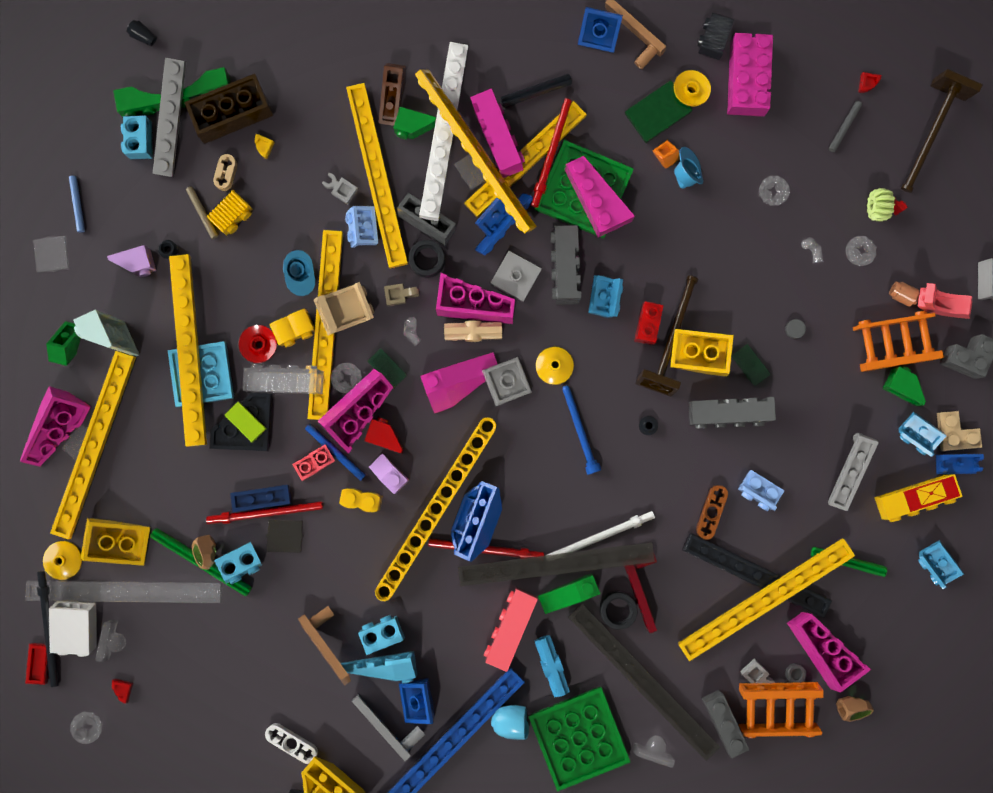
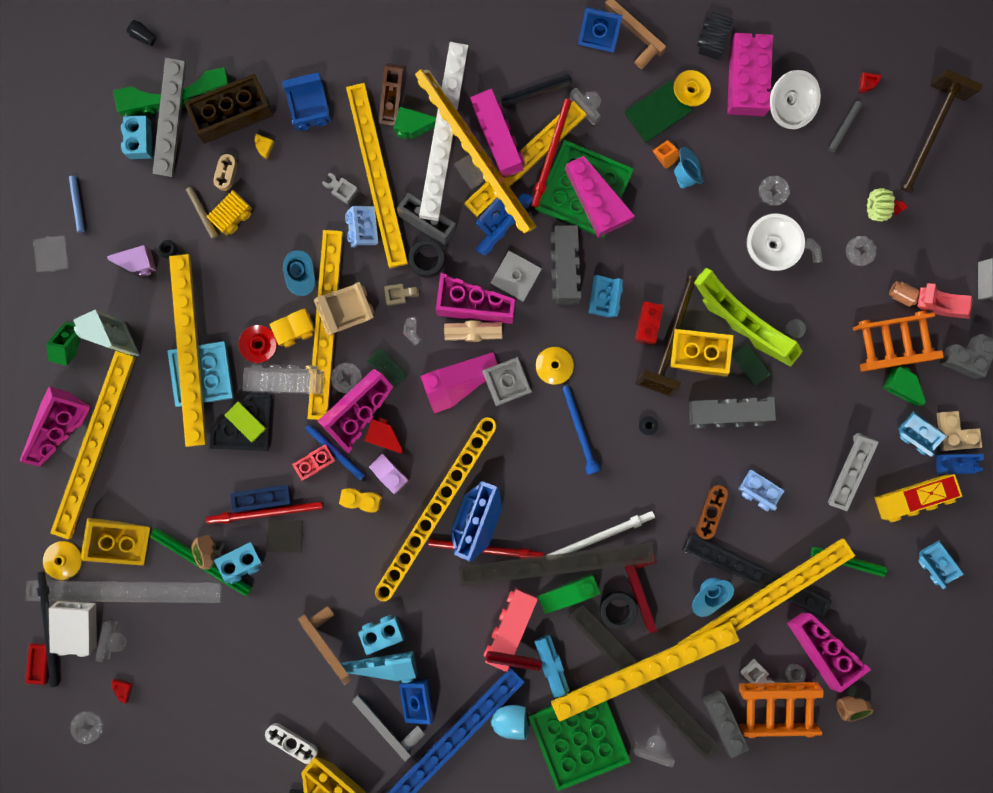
none -> blue panel [282,72,332,131]
none -> dark red axle [485,651,542,671]
none -> yellow plate [551,622,739,722]
none -> clear tile [570,88,601,126]
none -> dark azure piece [692,578,734,617]
none -> lime arch [694,268,803,367]
none -> white dish [747,214,805,271]
none -> white dish [770,70,821,129]

